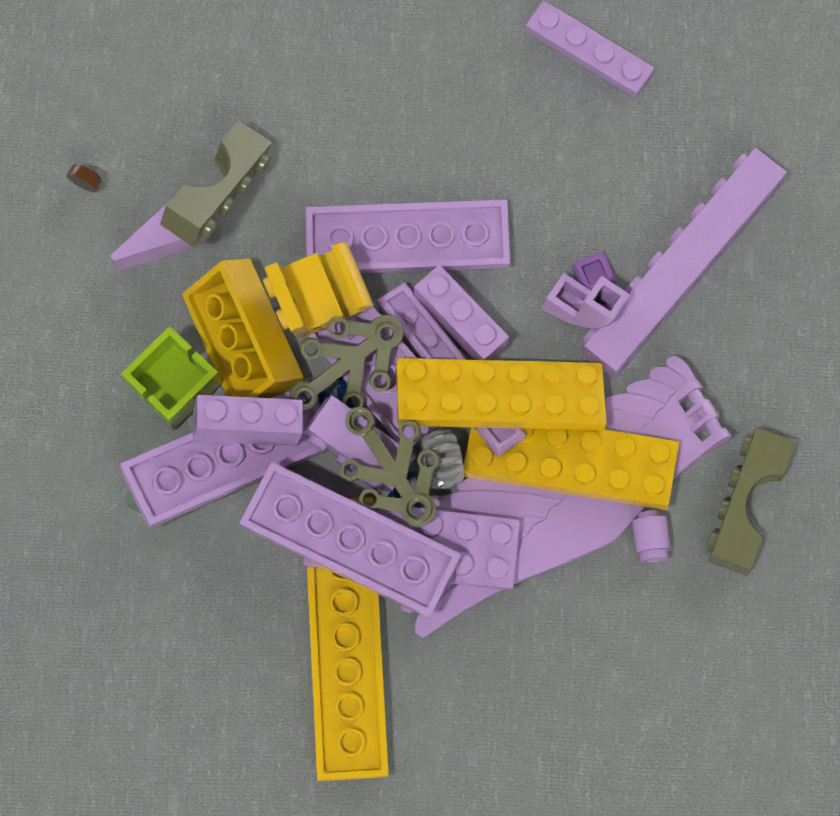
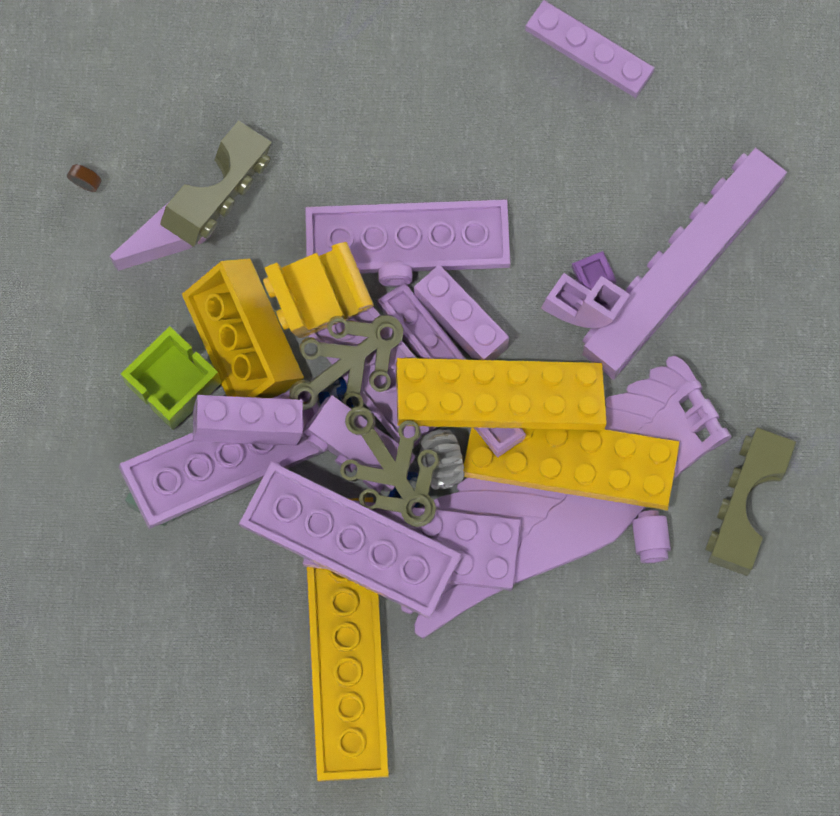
none -> lavender tile [378,264,412,287]

